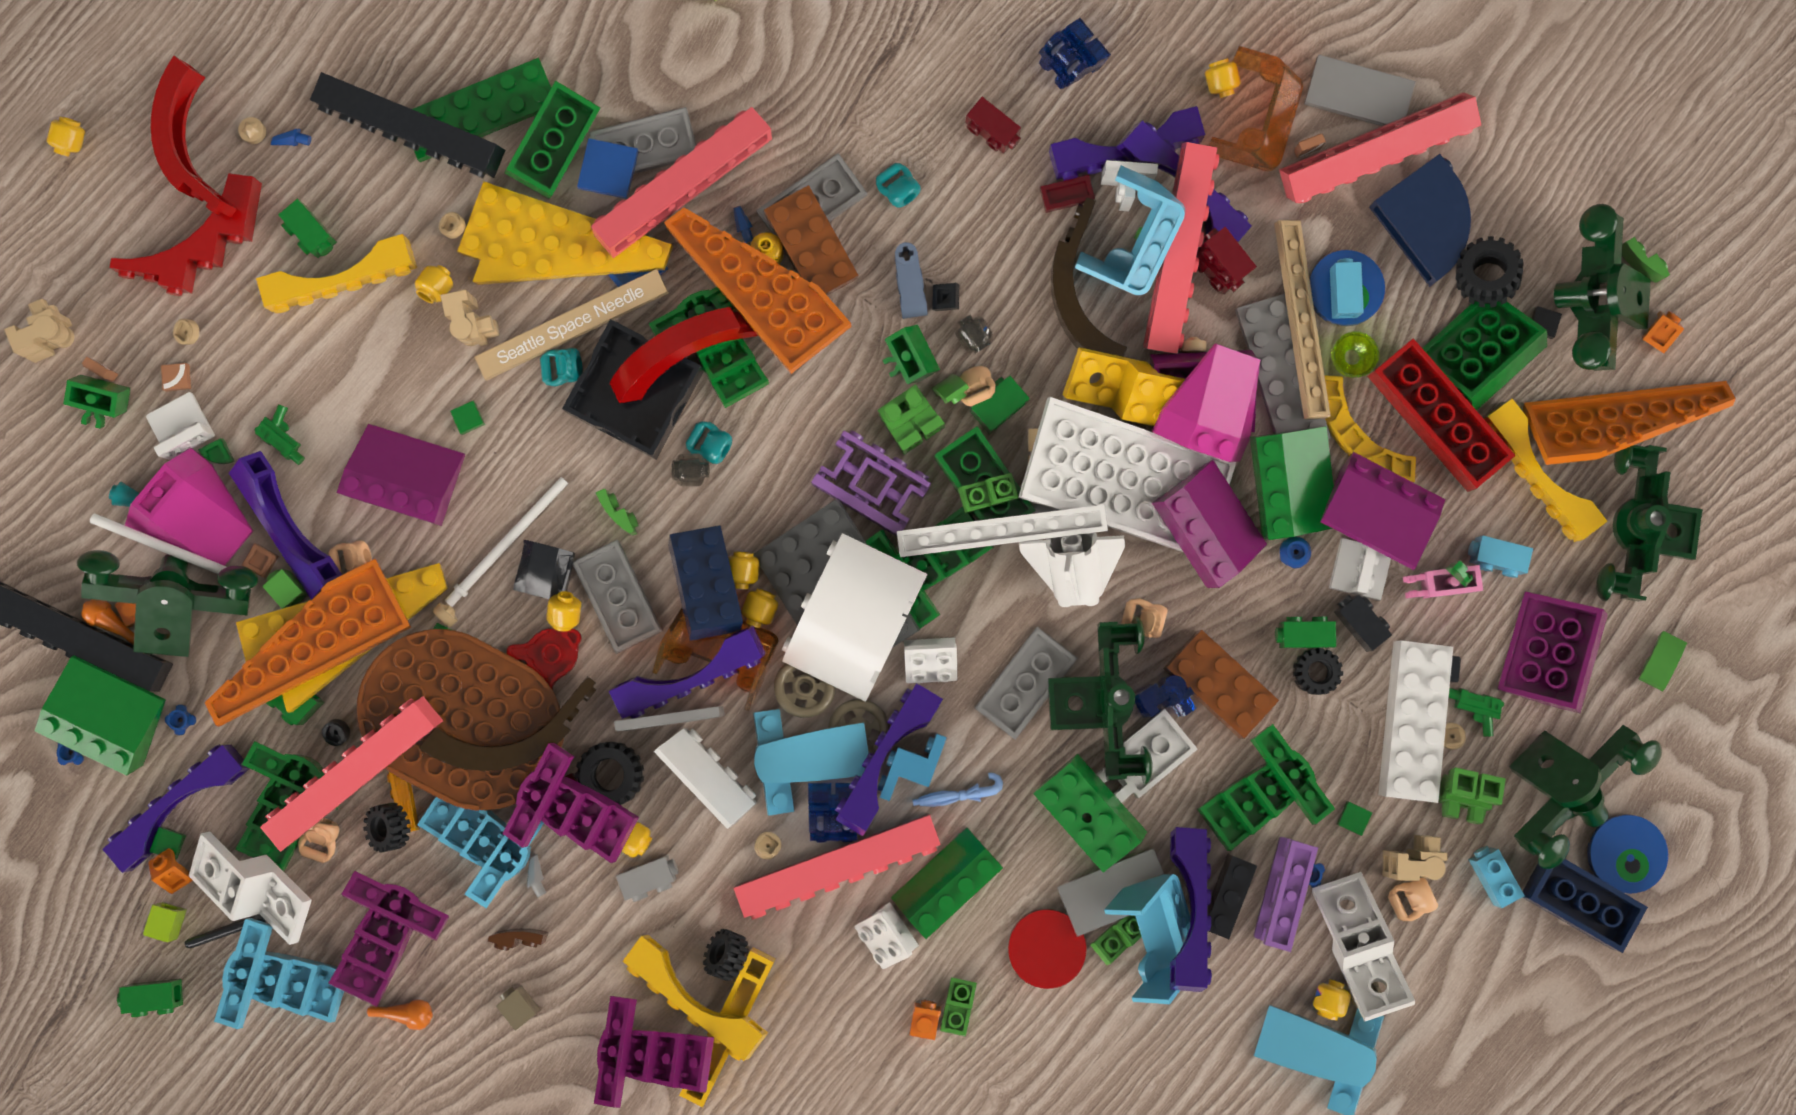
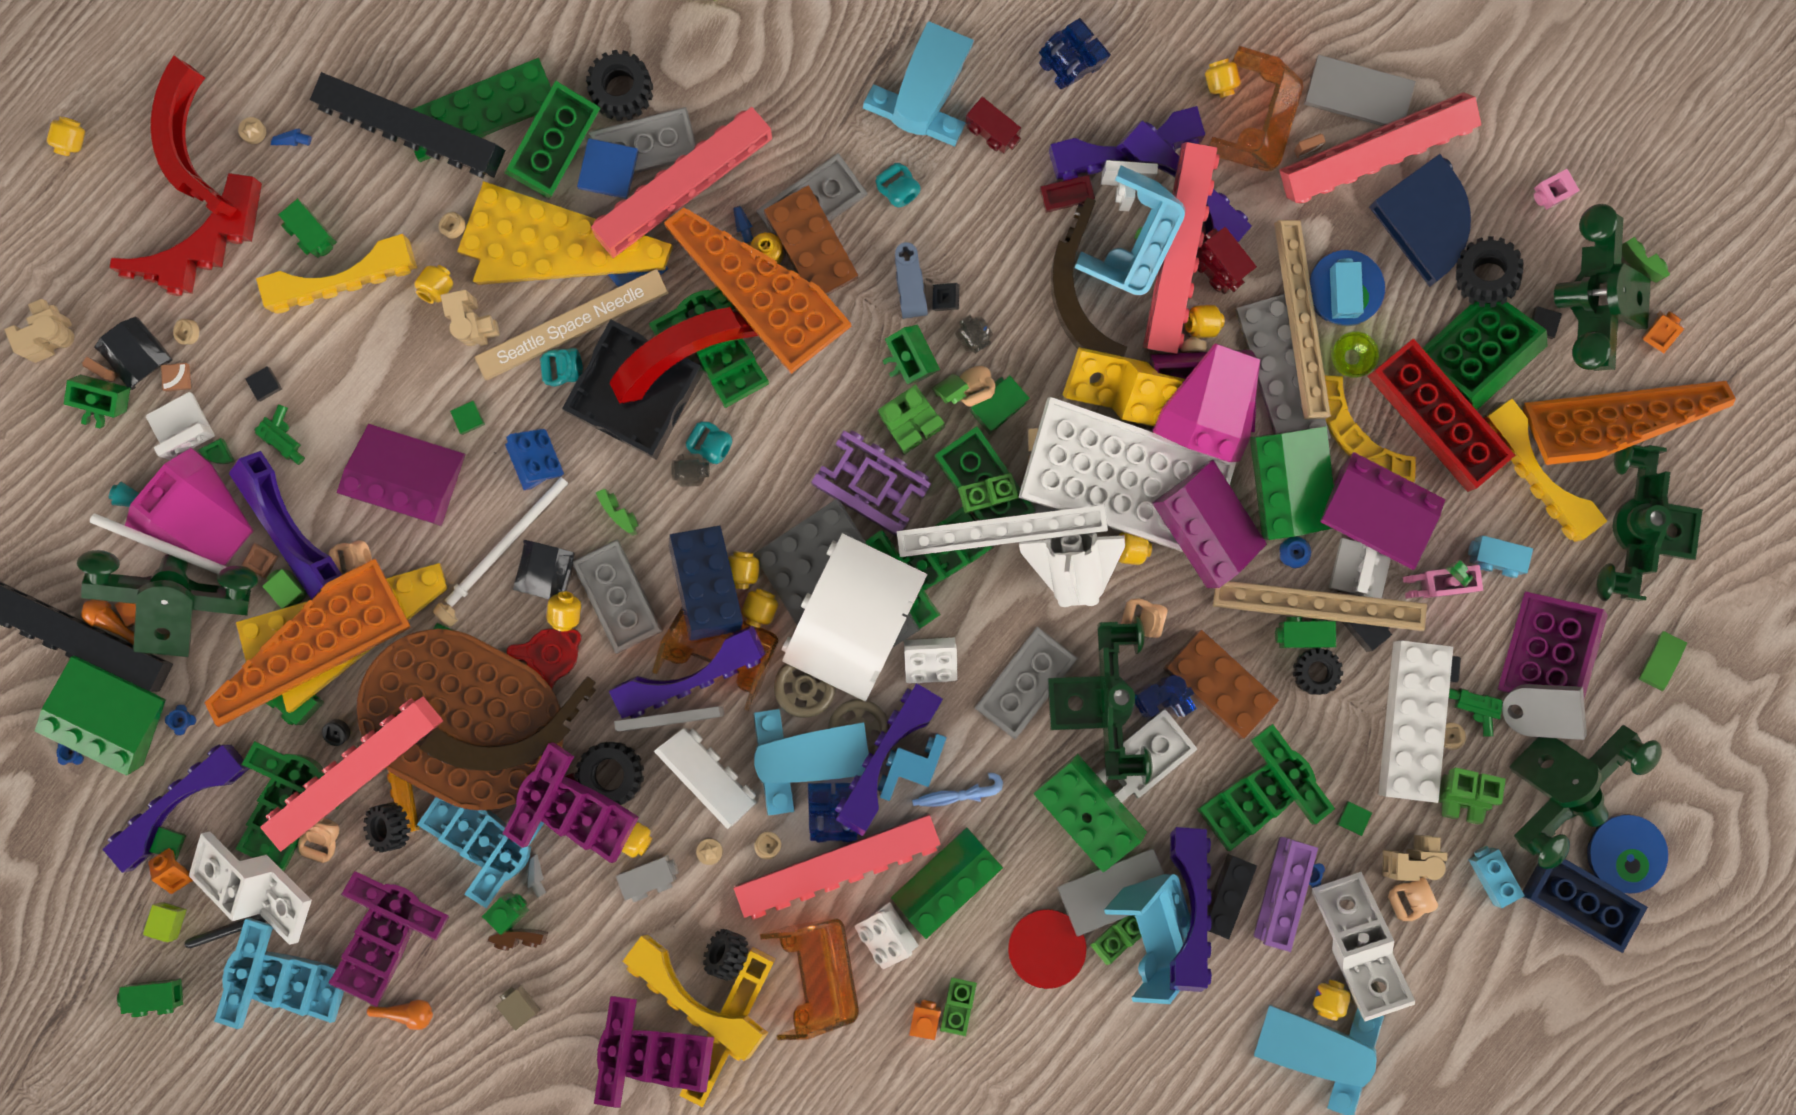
none -> black slope [94,316,173,390]
none -> black tile [245,366,282,402]
none -> green brick [482,892,529,935]
none -> blue bracket [505,429,564,491]
none -> black tyre [586,50,653,121]
none -> tan tile [696,838,723,865]
none -> clear orange windscreen [760,918,859,1040]
none -> medium azure slope [863,21,974,147]
none -> yellow head [1118,532,1152,565]
none -> yellow head [1185,305,1225,338]
none -> tan tile [1213,581,1427,631]
none -> light grey tile [1502,684,1587,740]
none -> bright pink brick [1534,169,1580,210]

